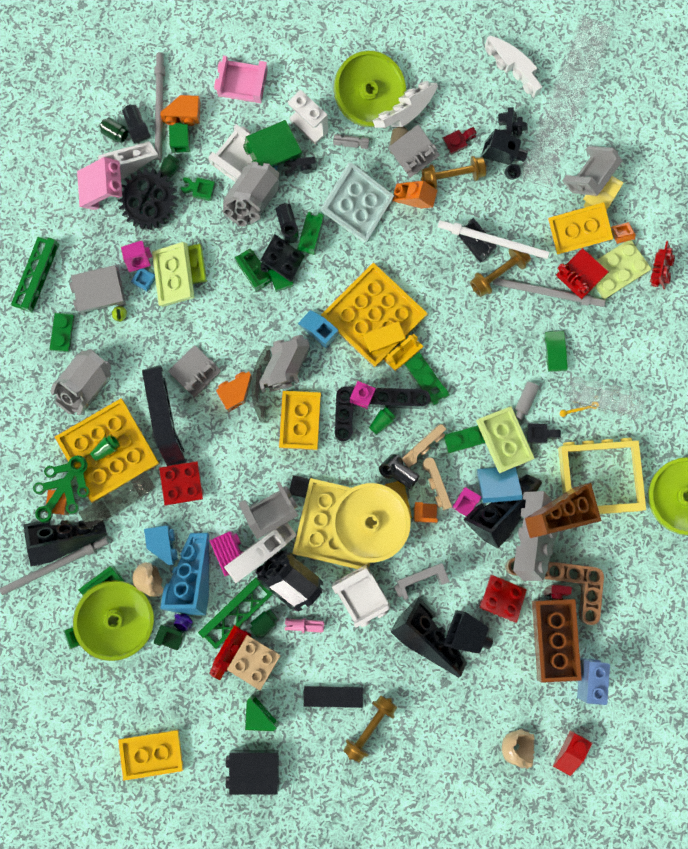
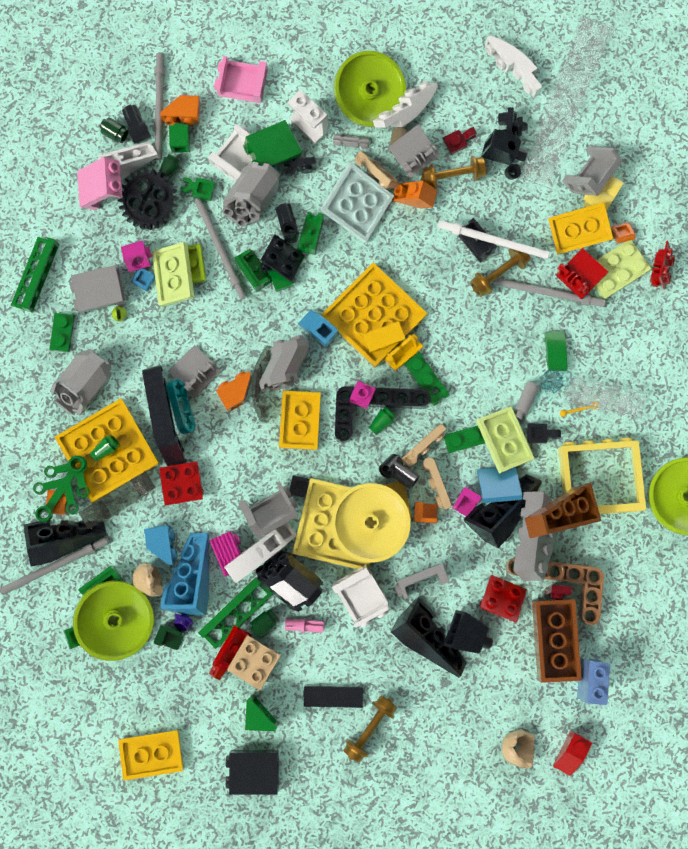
none -> teal beam [166,379,196,434]
none -> light grey bar [195,199,247,300]
none -> tan hinge [354,151,400,189]
none -> clear light blue gear [539,369,564,394]

